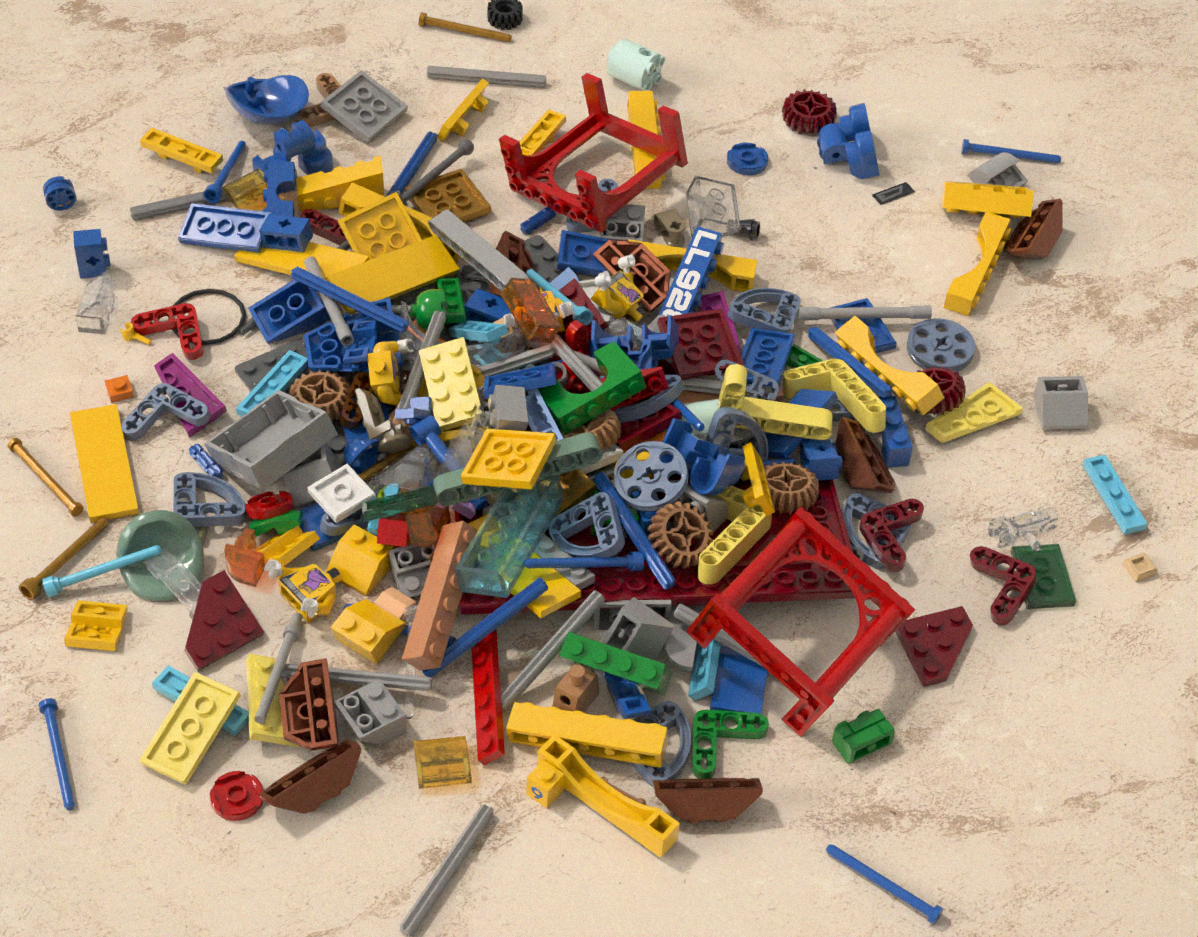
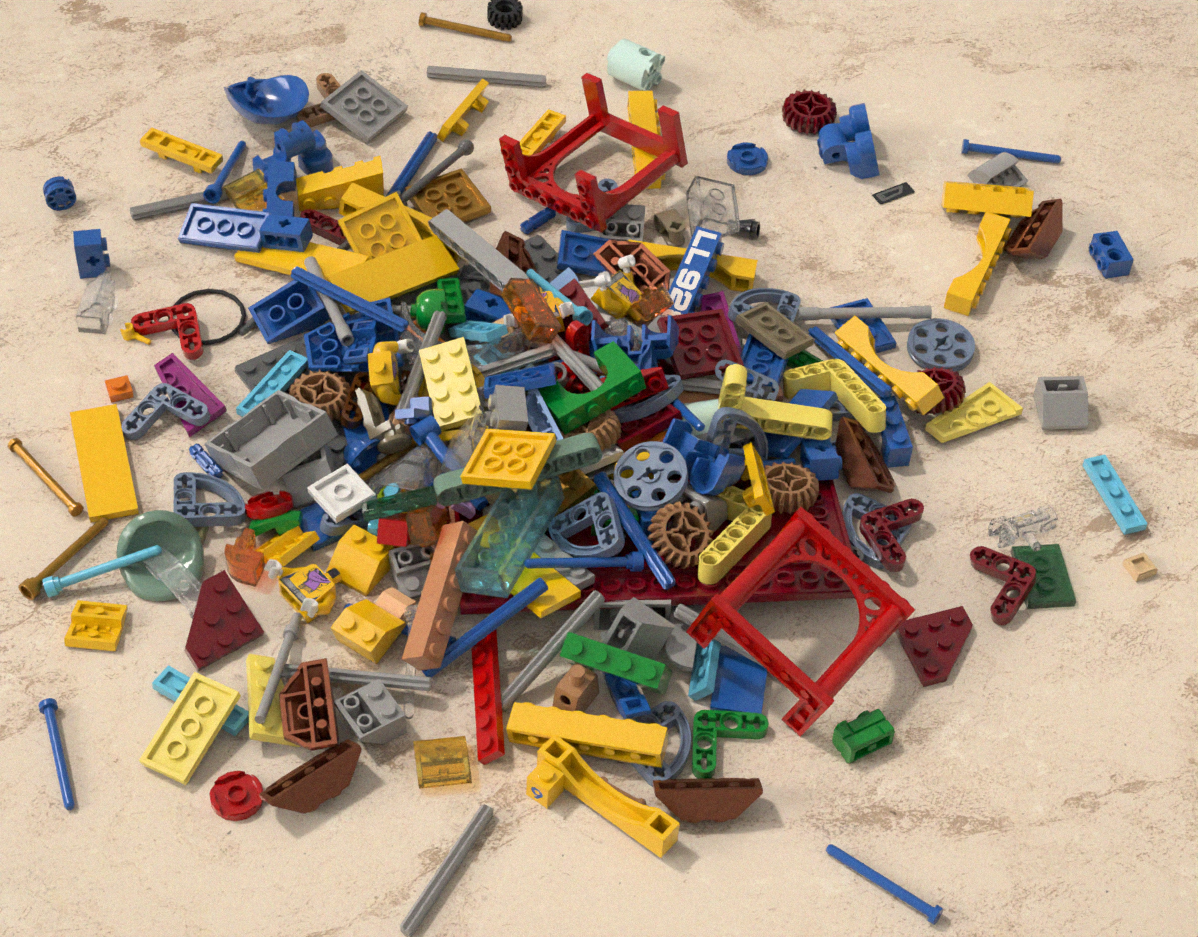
none -> clear orange brick [632,283,674,321]
none -> dark tan tile [735,302,815,360]
none -> blue brick [1089,231,1134,279]

